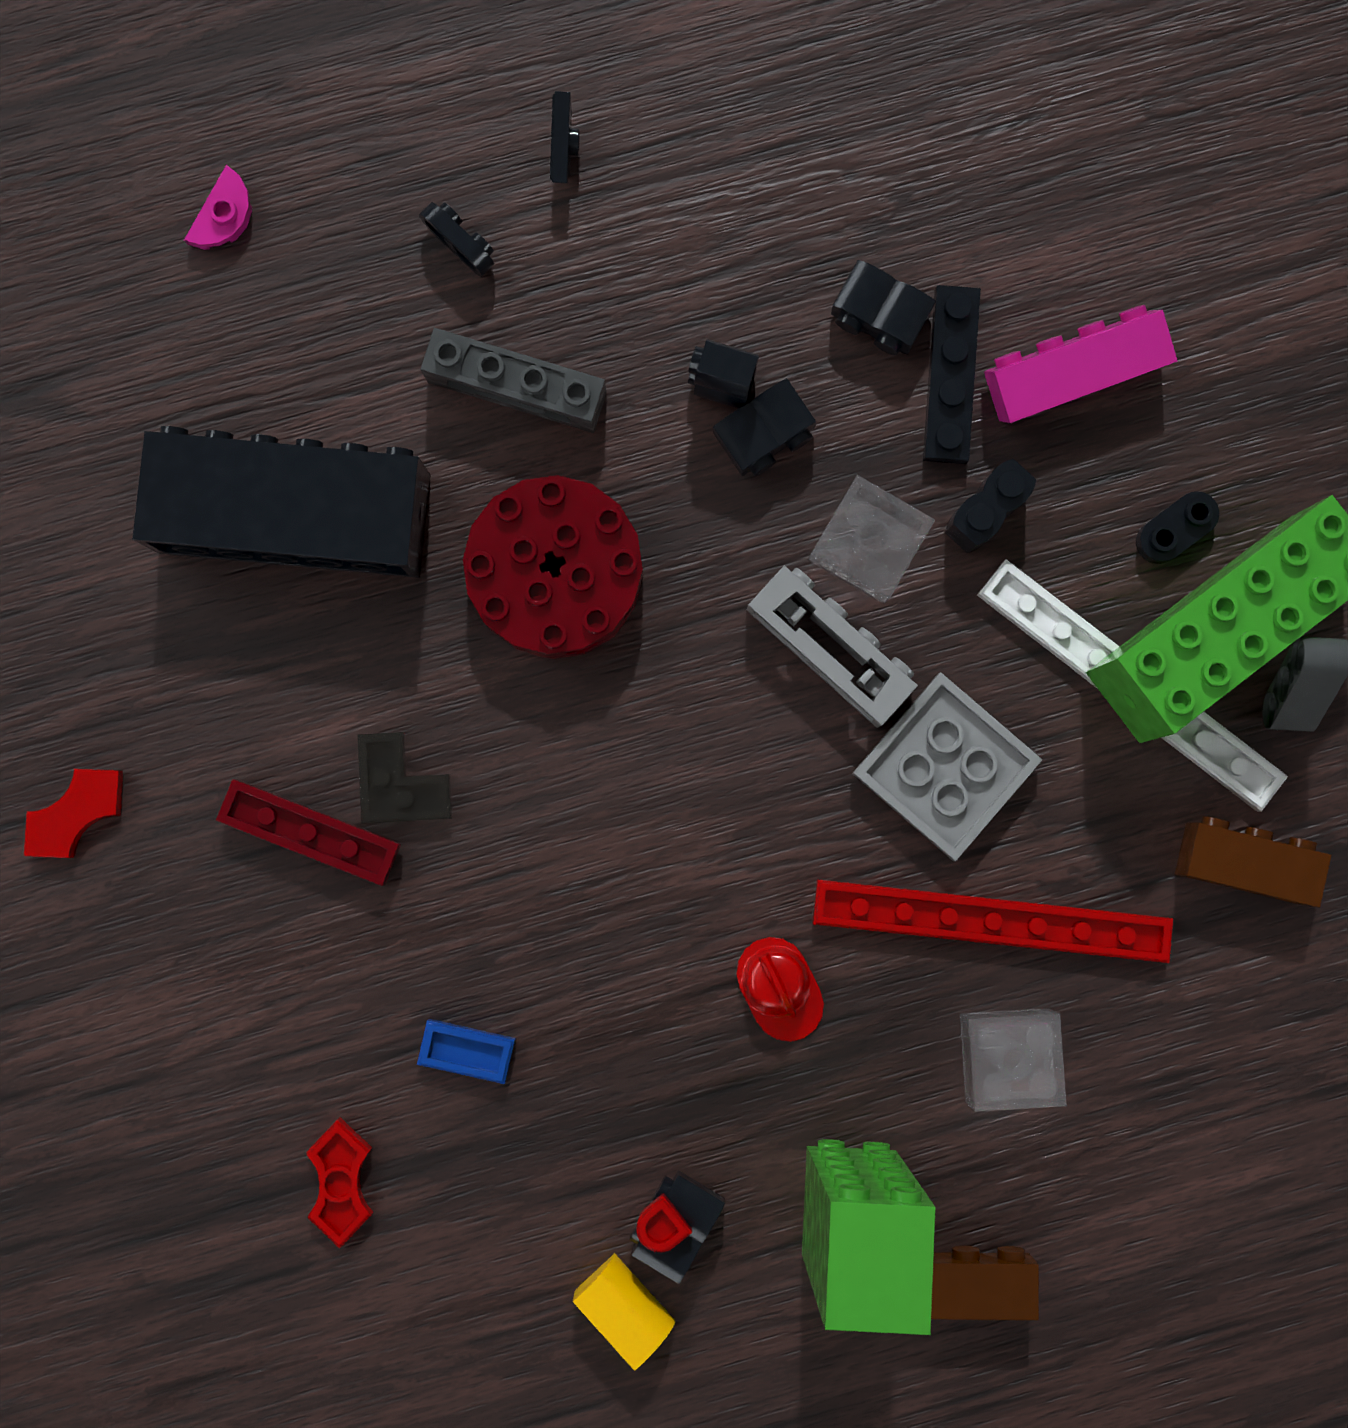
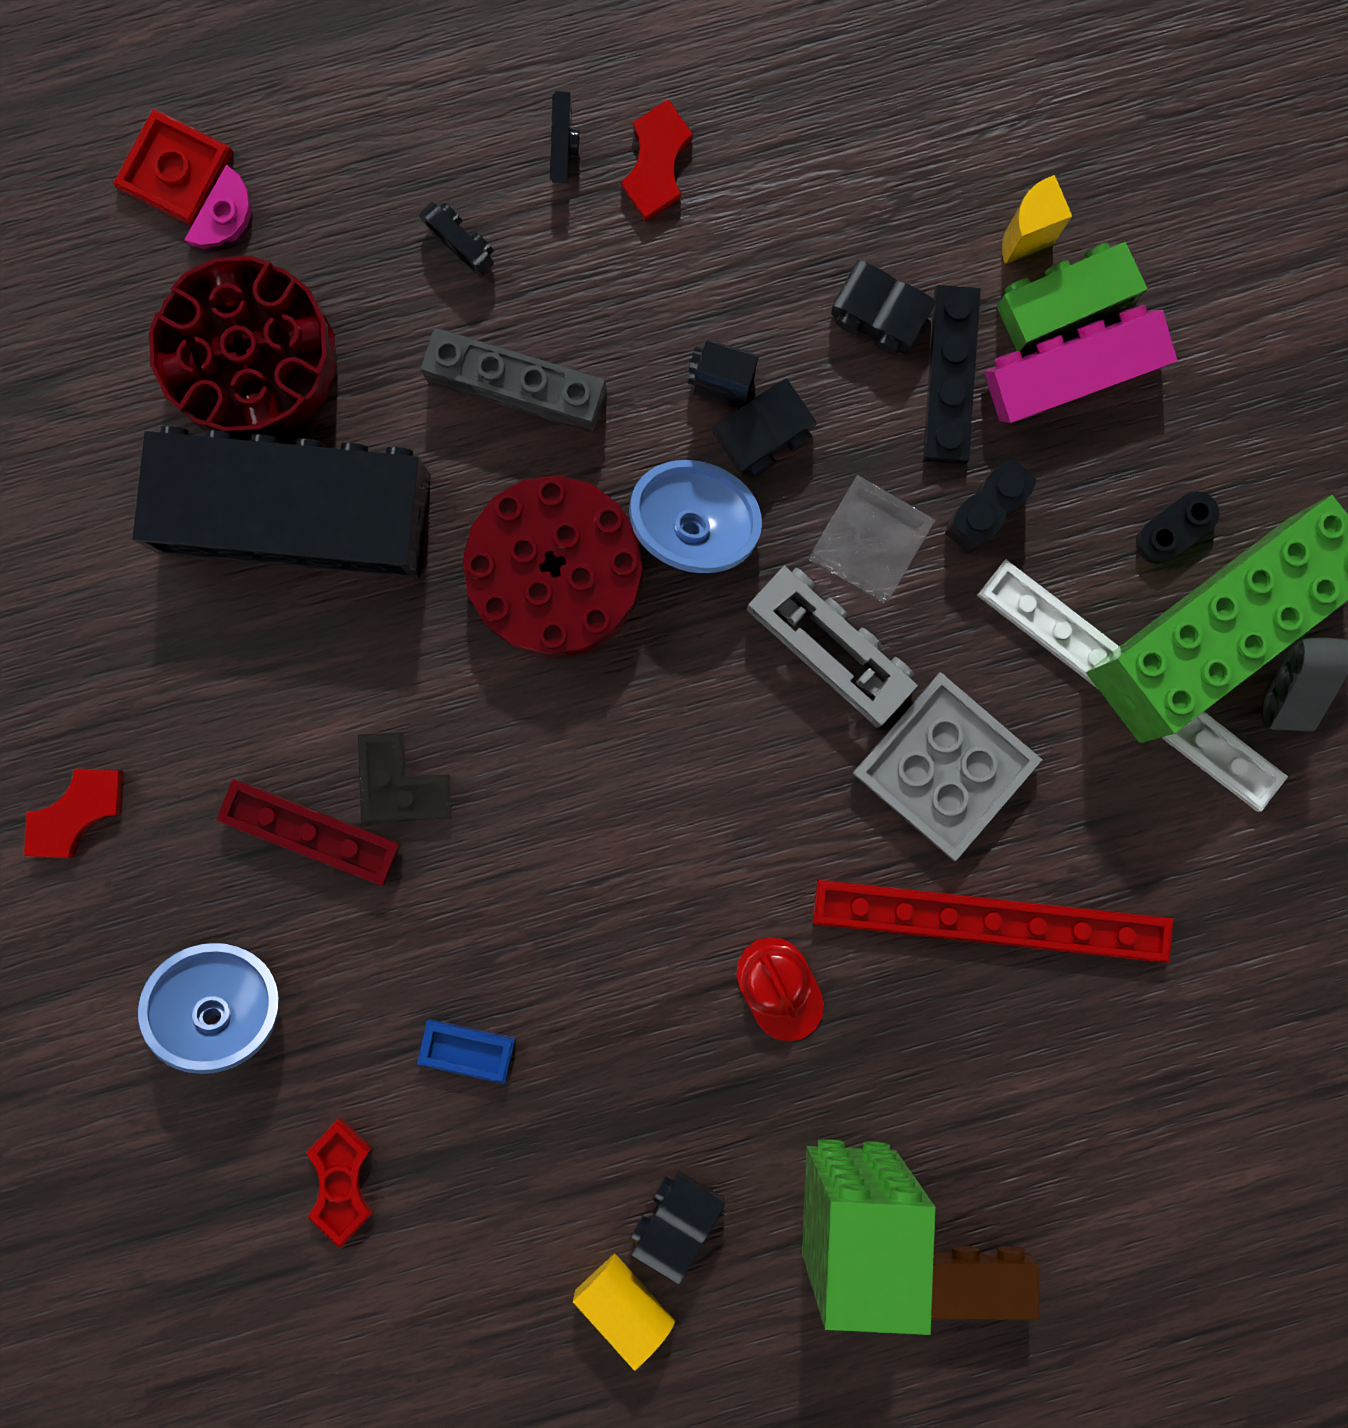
red tile [637,1193,692,1252] -> none
clear brick [960,1008,1067,1112] -> none
reddish brown brick [1175,816,1332,908] -> none
none -> red tile [113,109,234,226]
none -> medium blue dish [138,943,279,1074]
none -> dark red brick [149,256,337,441]
none -> red tile [621,99,693,222]
none -> medium blue dish [629,460,762,573]
none -> bright green brick [997,242,1148,353]
none -> yellow brick [1002,175,1072,265]

